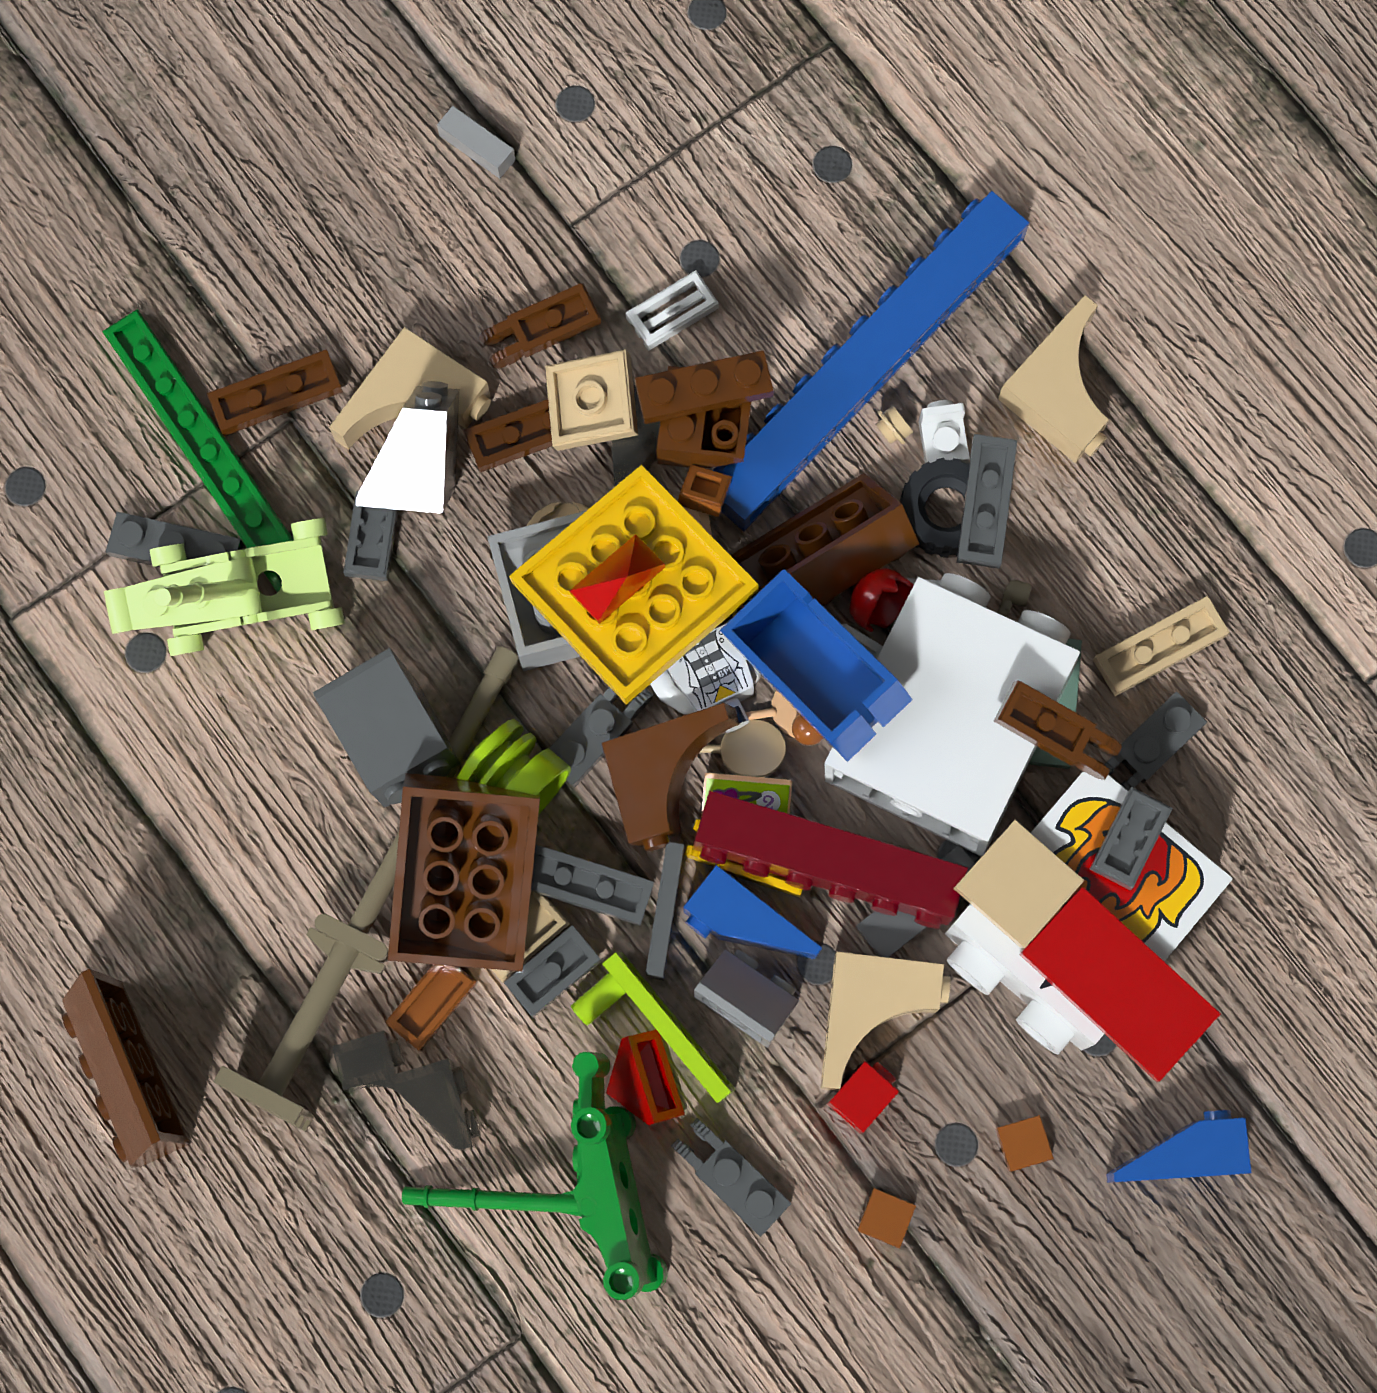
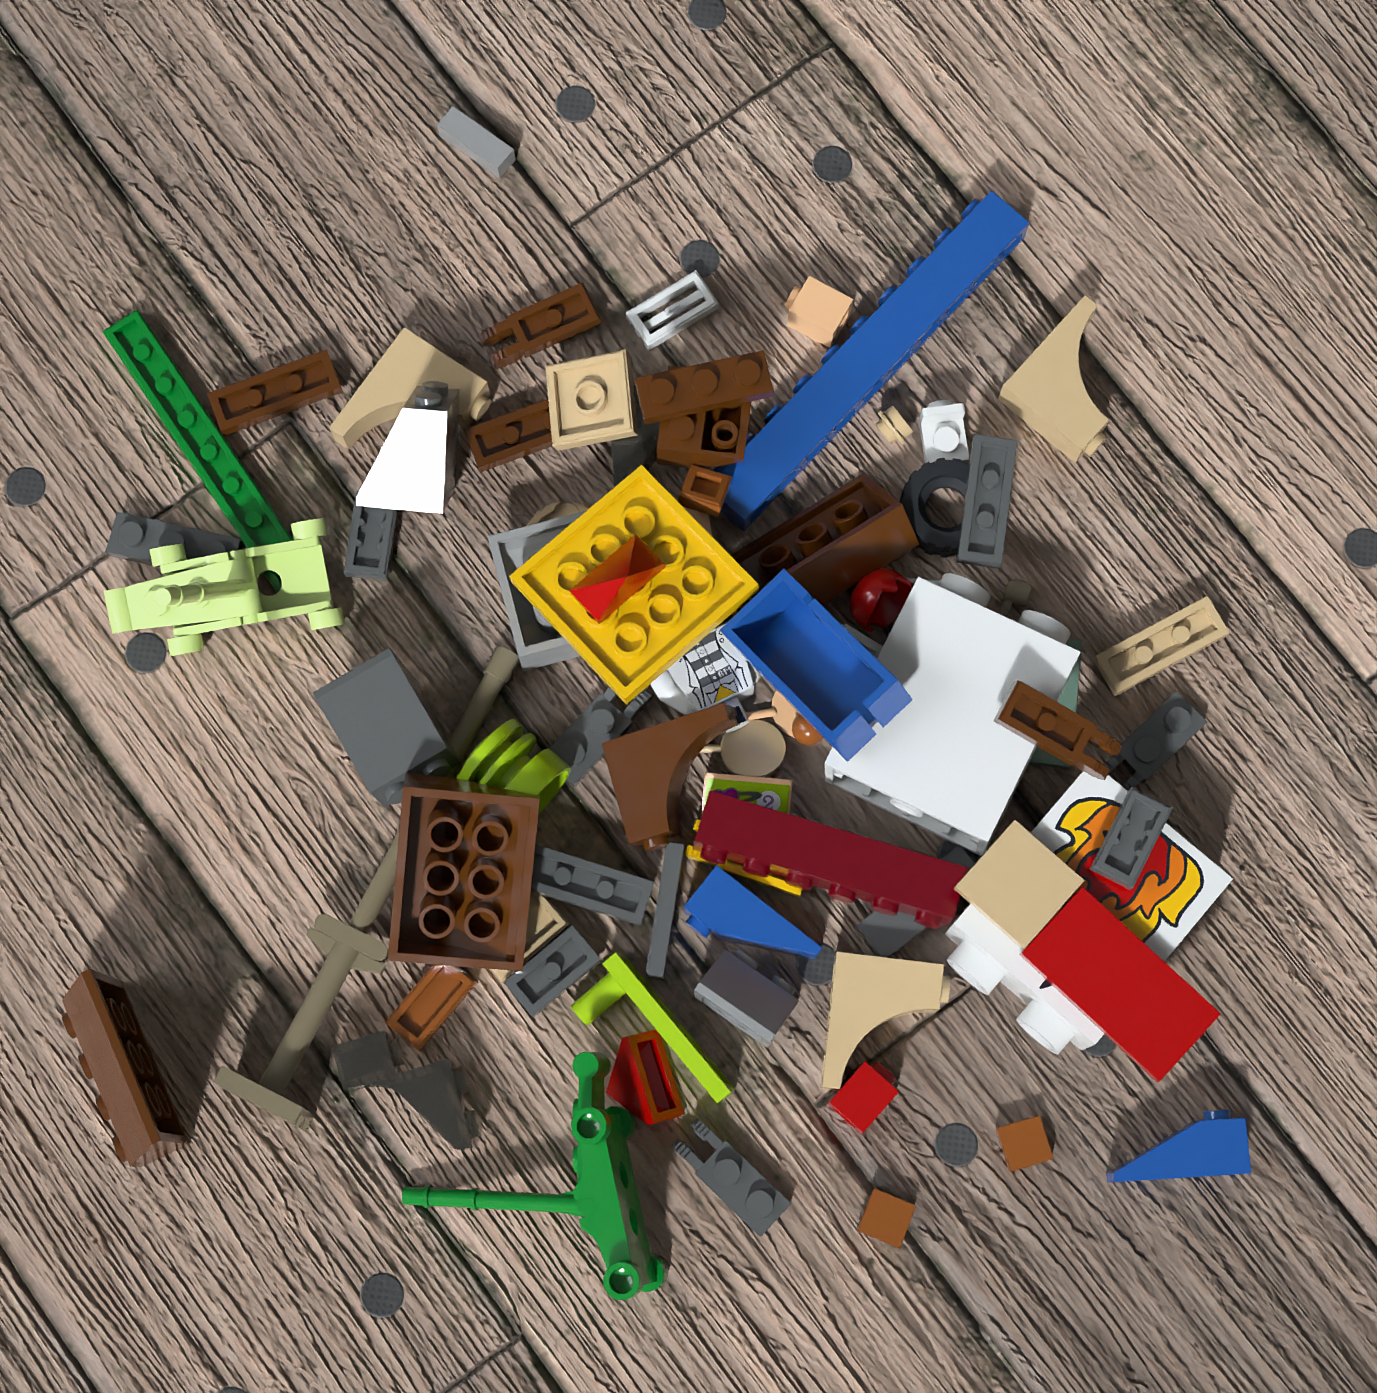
none -> light nougat brick [785,276,854,348]

